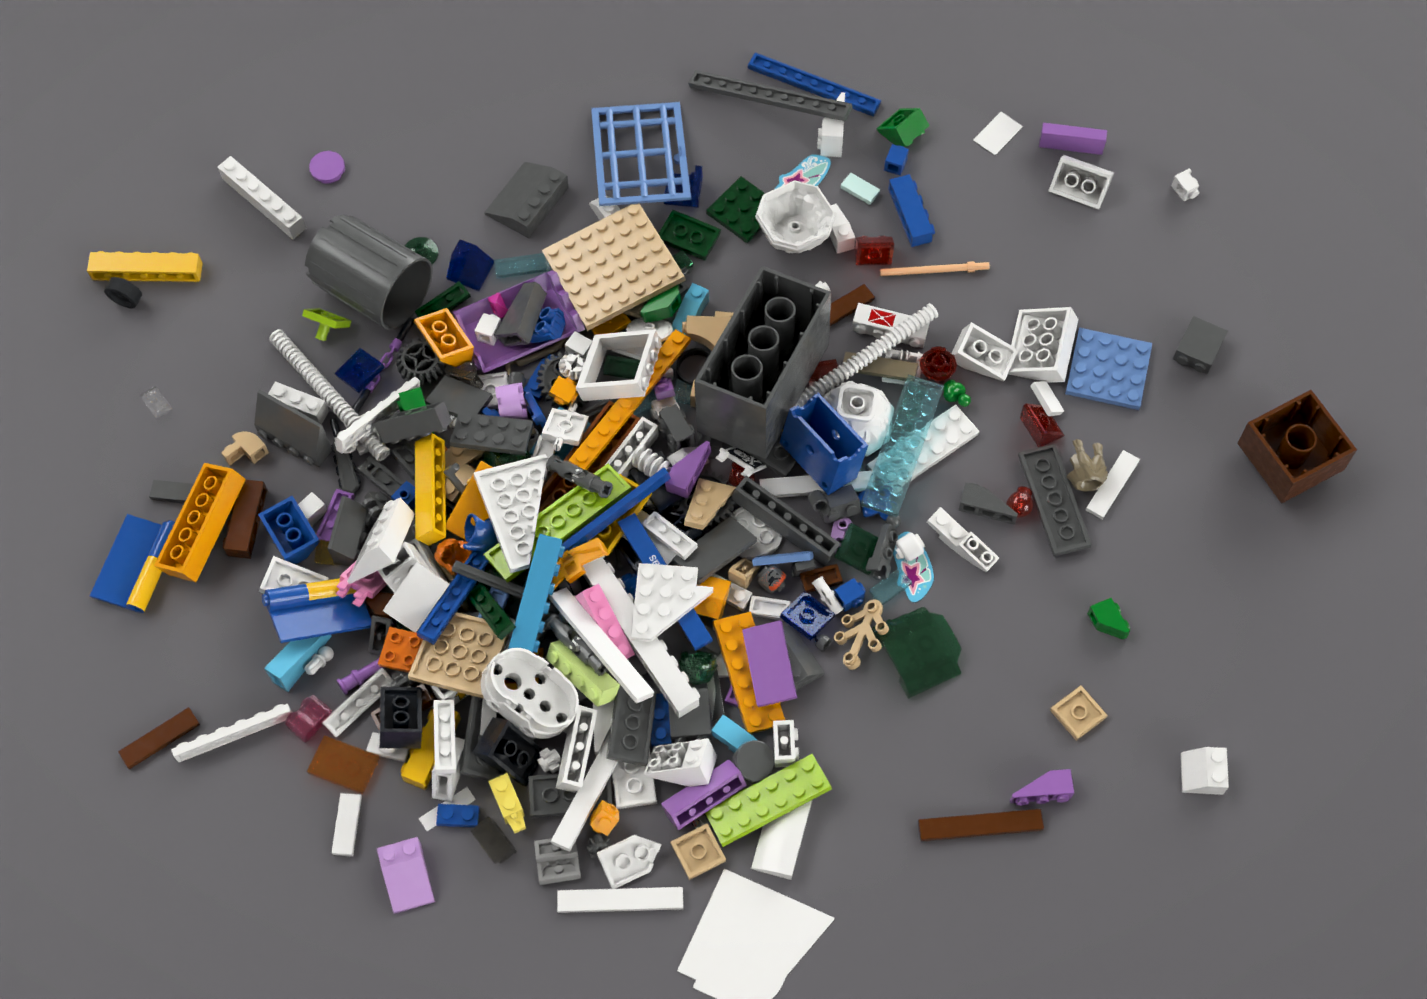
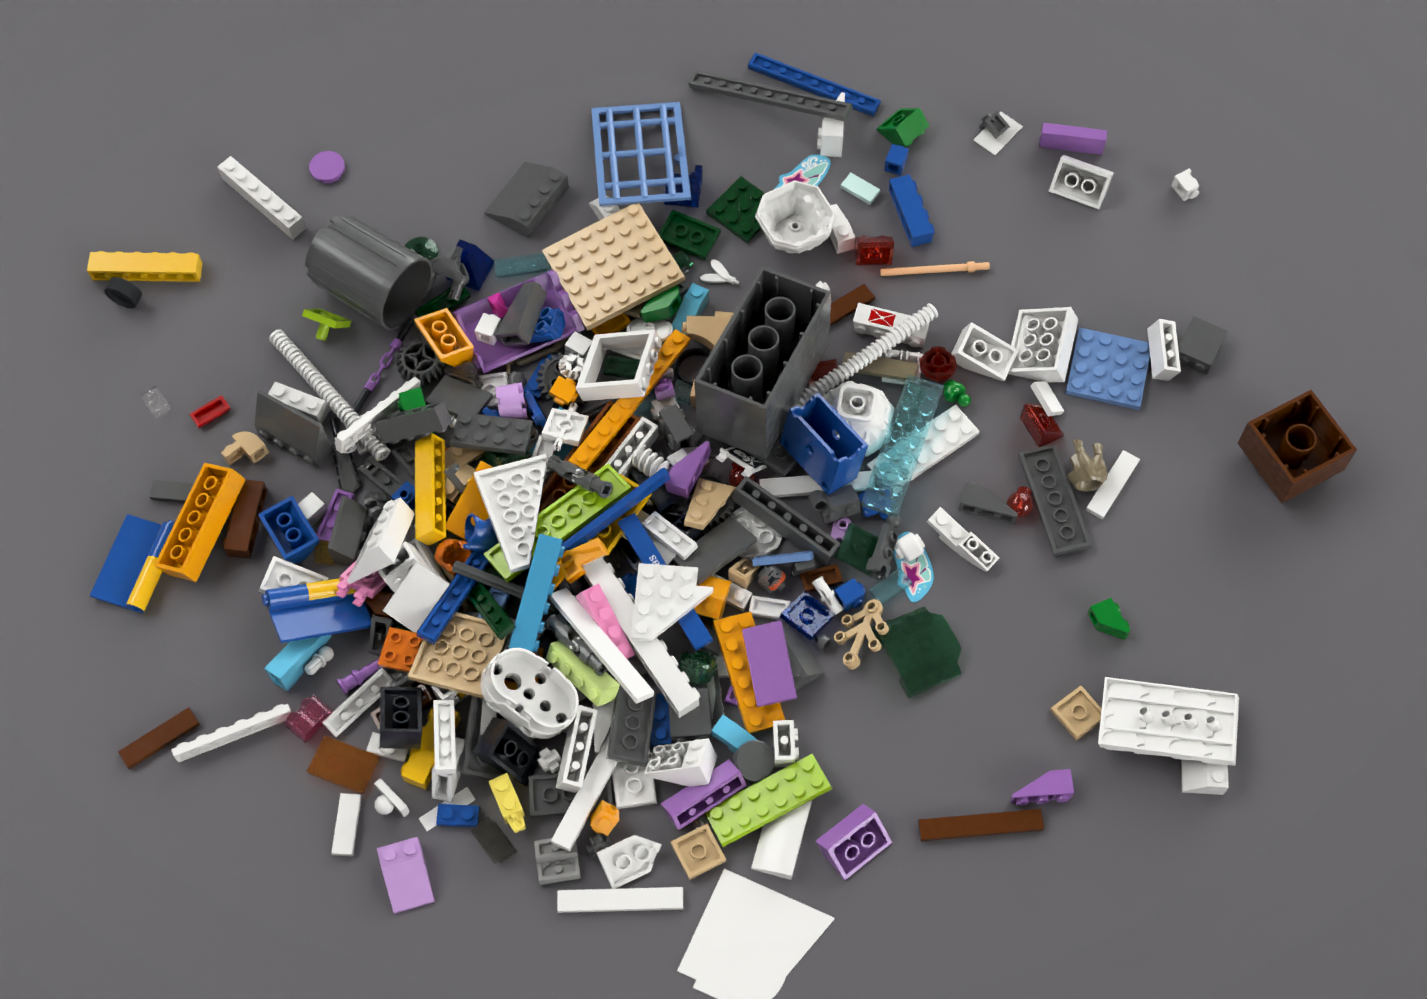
clear blue plate [334,348,385,393] -> none
none -> red tile [189,395,231,428]
none -> white tile [374,779,410,817]
none -> dark grey connector [429,244,469,301]
none -> white piece [700,259,739,284]
none -> medium lavender slope [816,804,892,880]
none -> dark grey bracket [979,111,1010,139]
none -> white piece [1098,677,1239,765]
none -> white brick [1147,319,1181,381]

